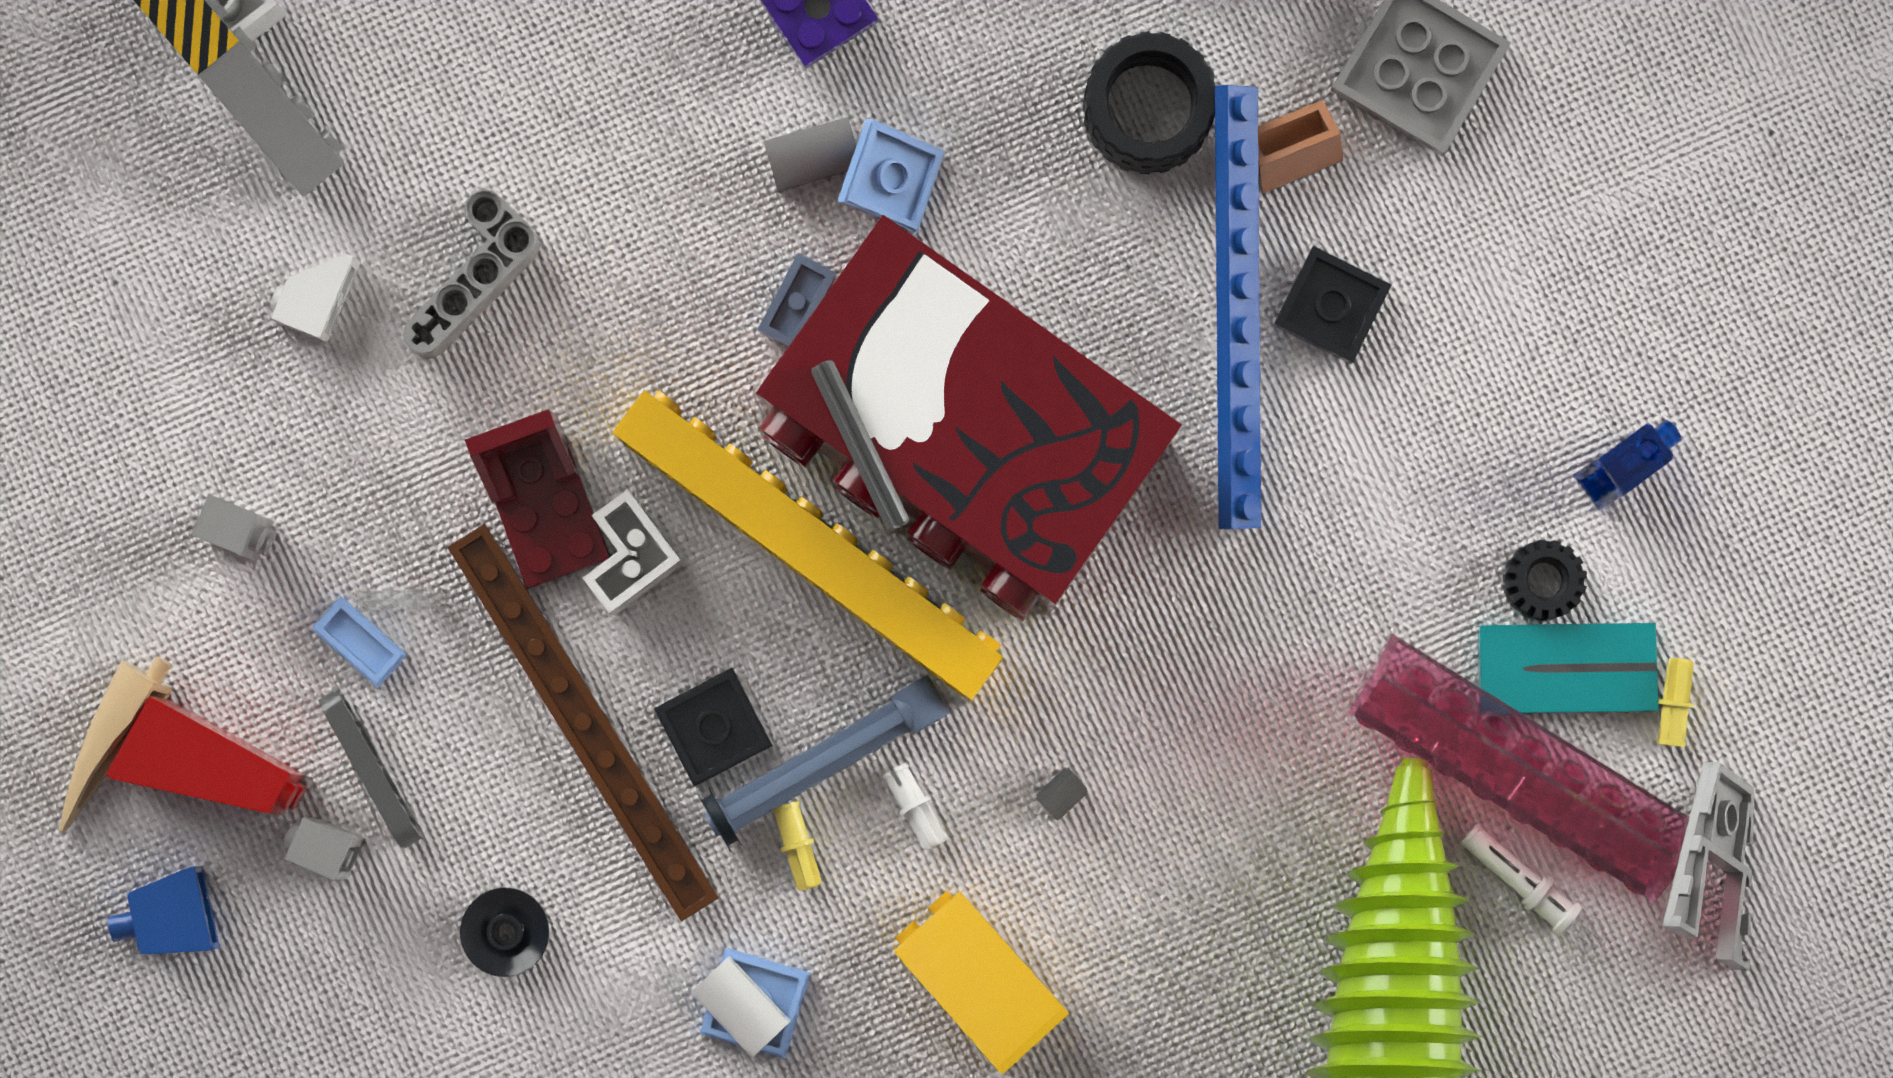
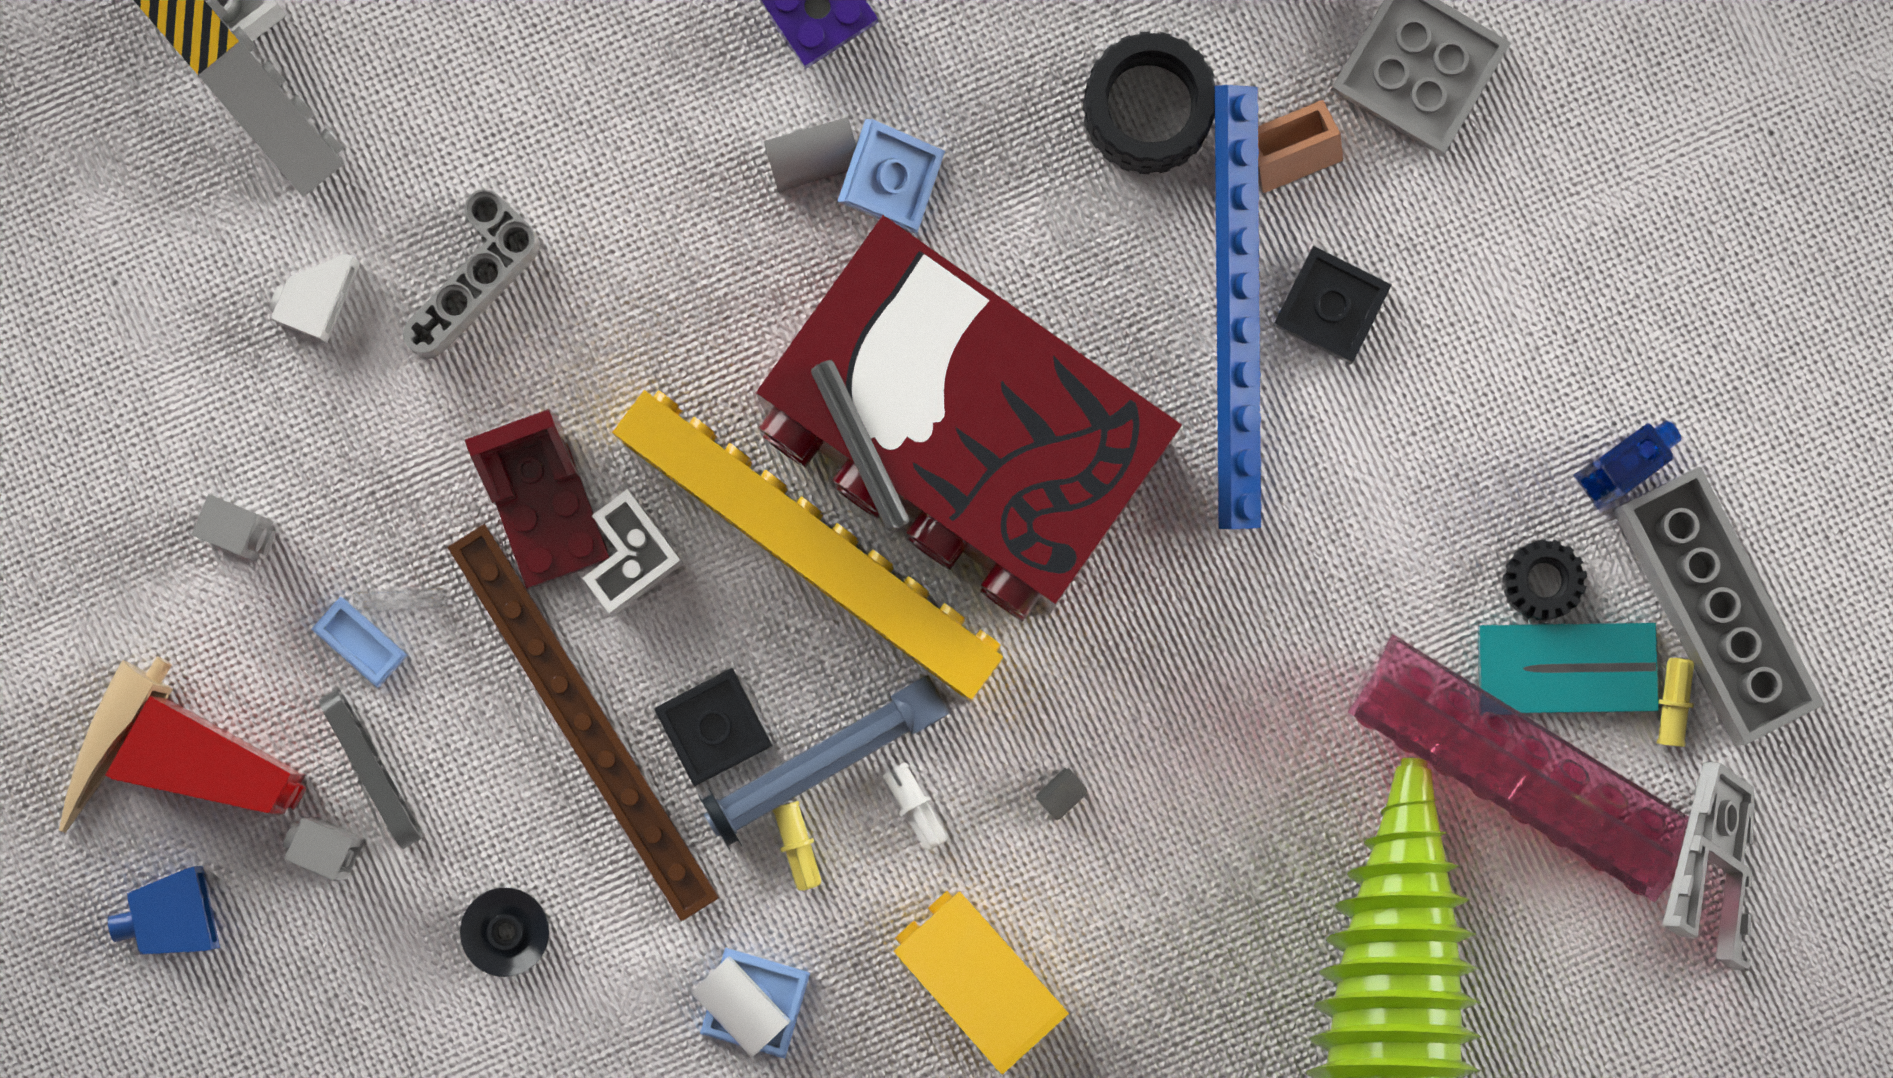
sand blue plate [757,253,837,347] -> none
white pin [1459,822,1583,936] -> none
none -> light grey brick [1612,466,1825,746]

